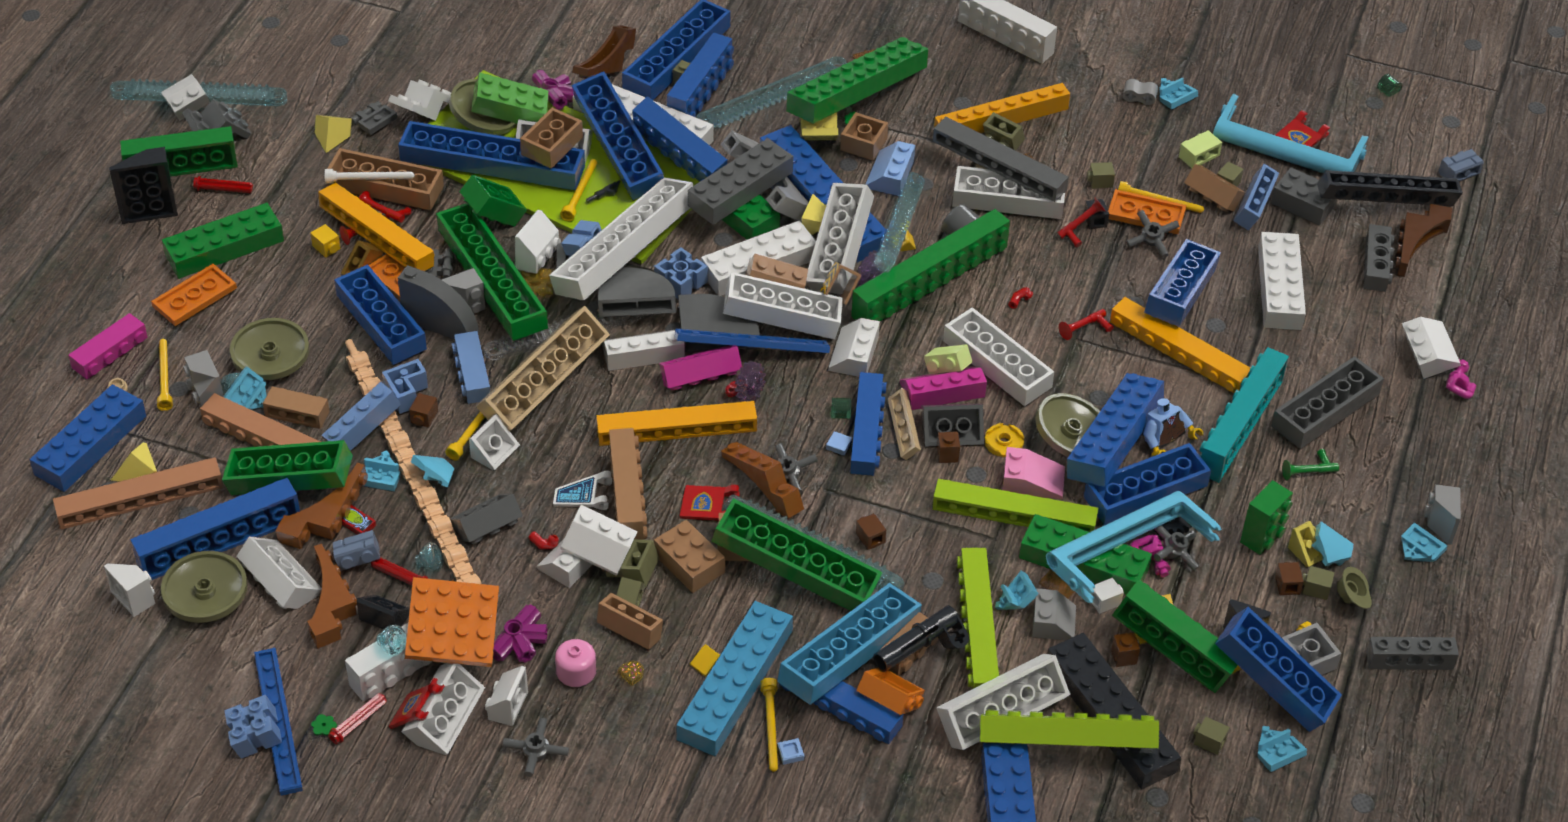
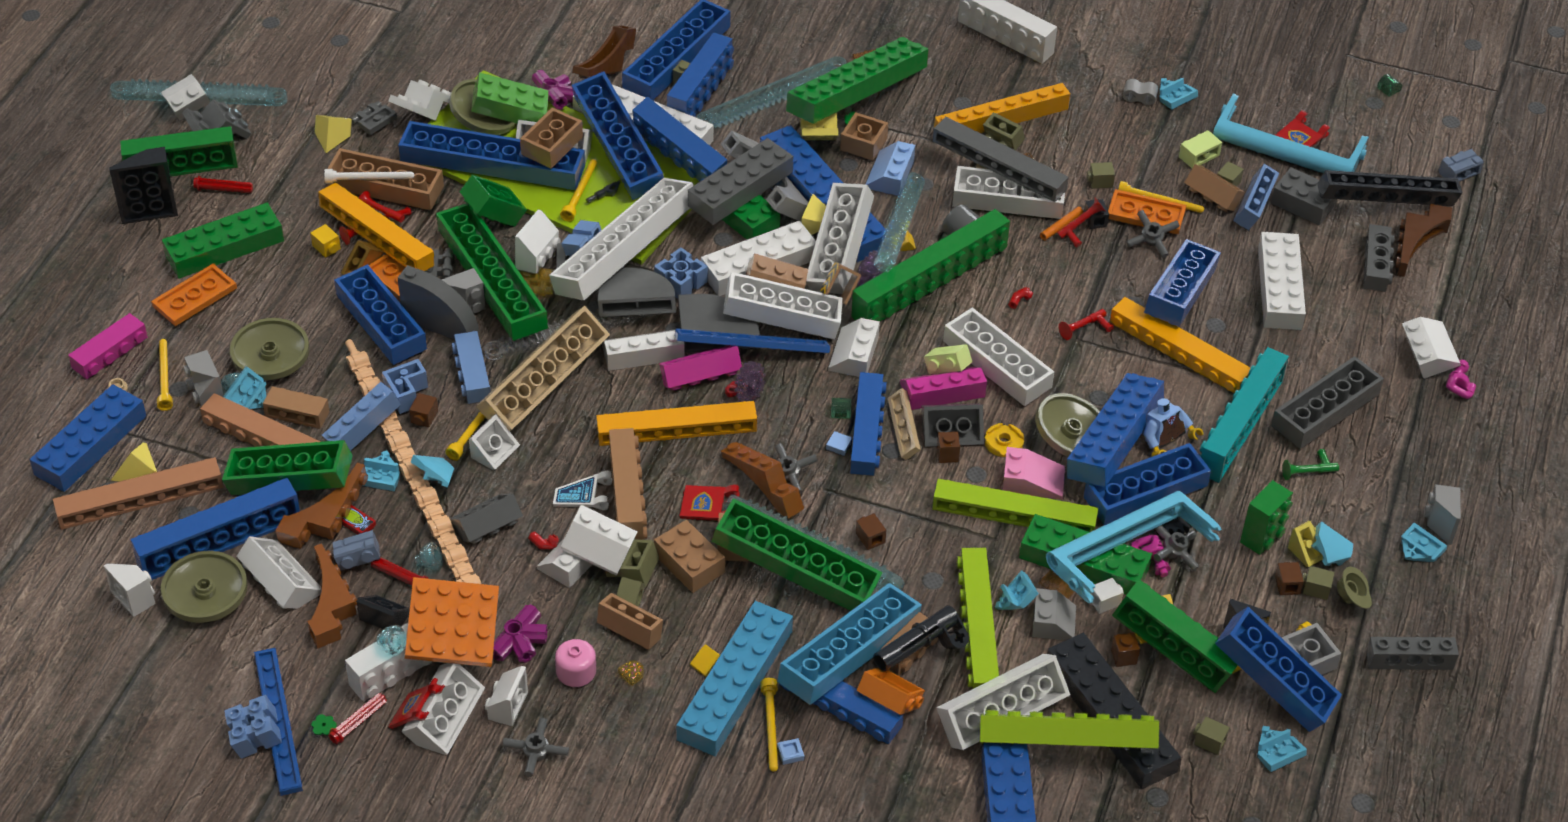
none -> orange piece [1040,207,1084,241]

